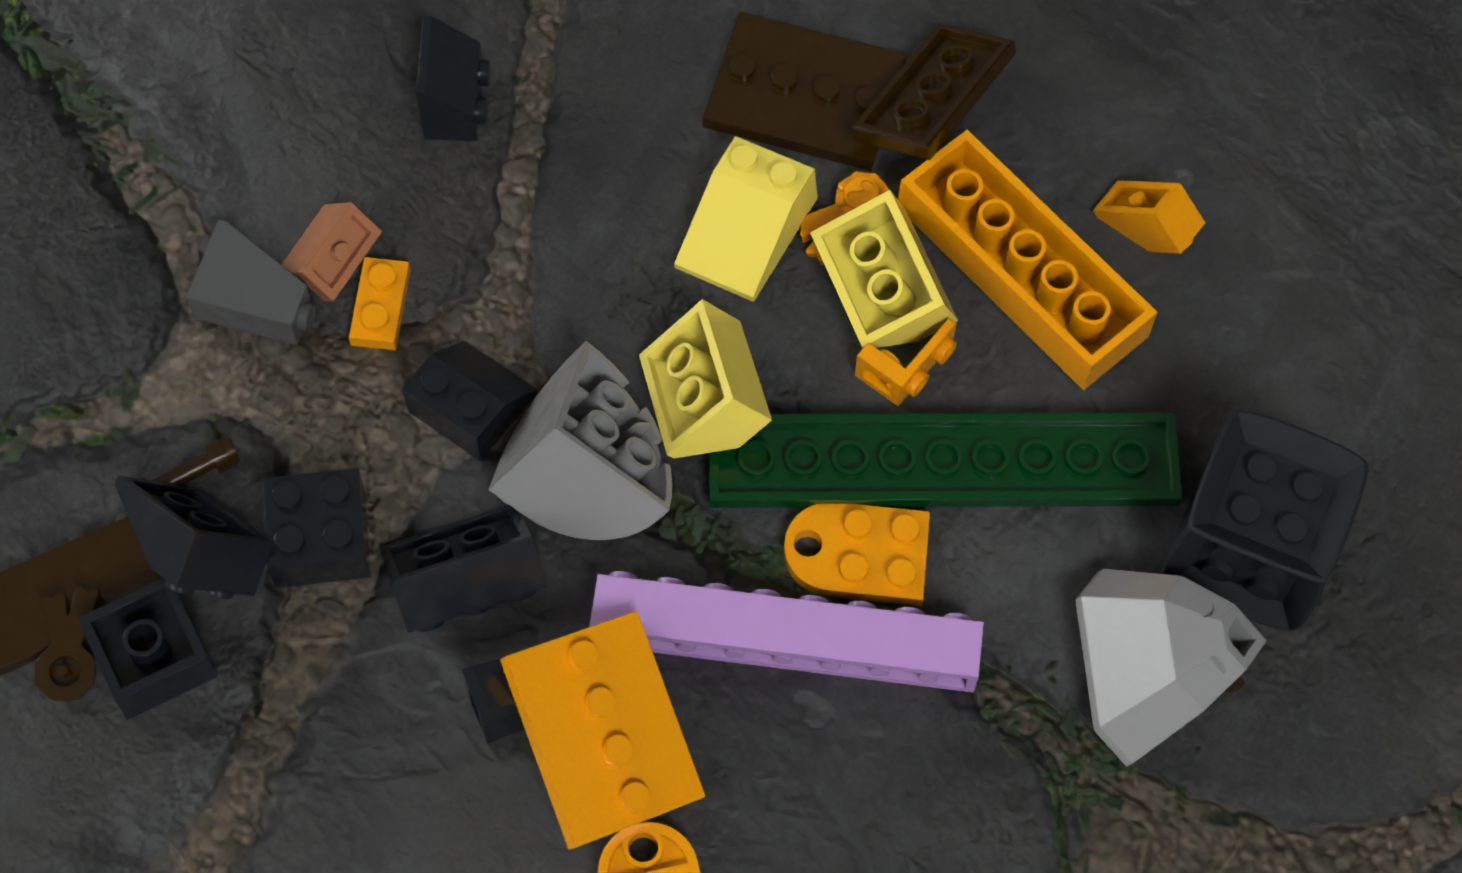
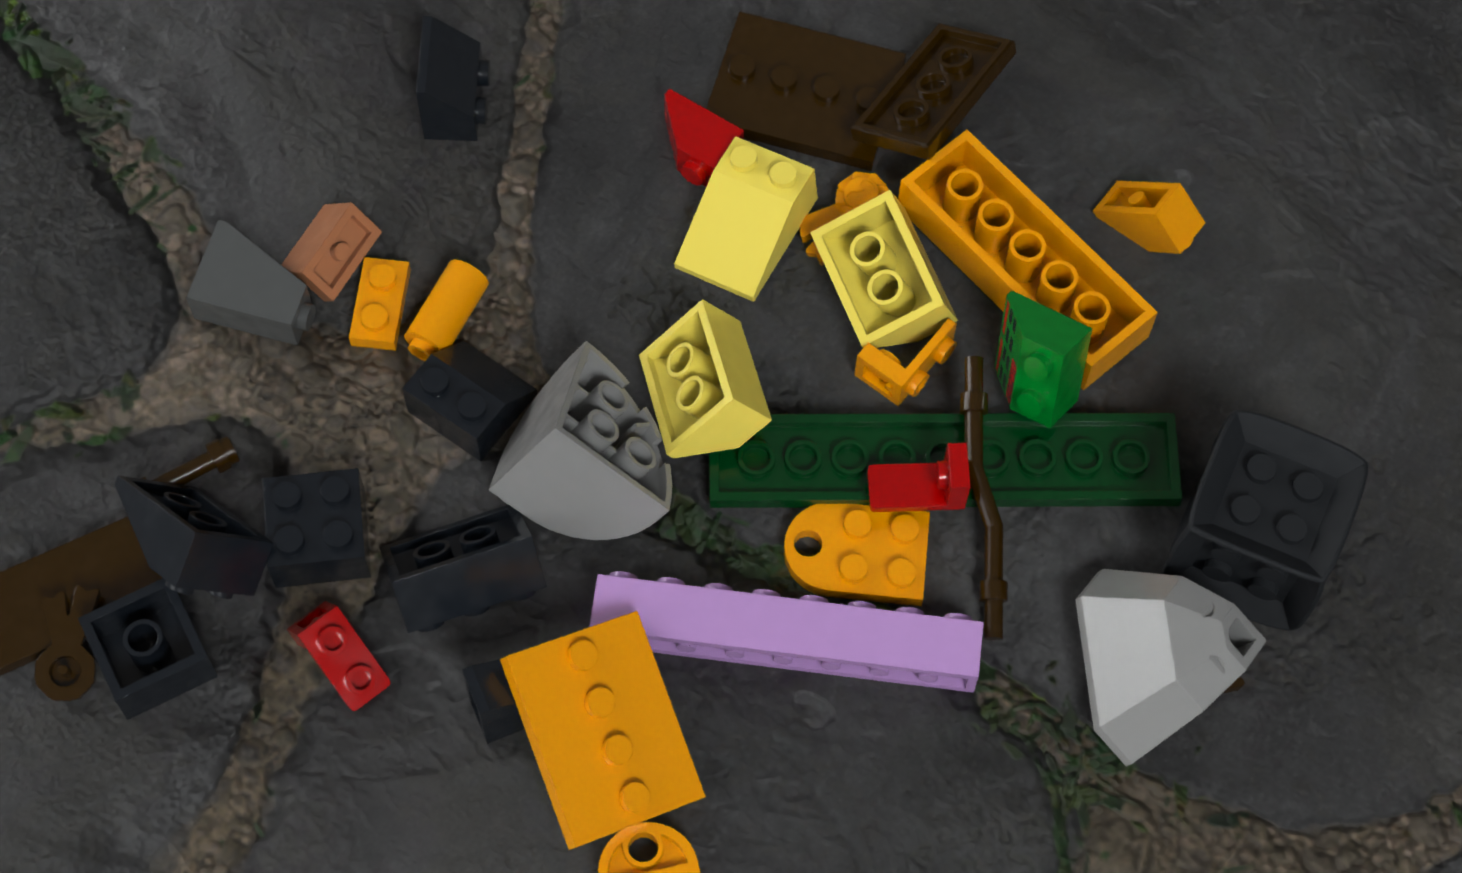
none -> red bracket [286,601,391,711]
none -> light orange brick [404,259,489,361]
none -> red slope [664,88,744,187]
none -> red bracket [867,443,971,512]
none -> dark brown bar [960,356,1008,640]
none -> green slope [994,290,1093,428]

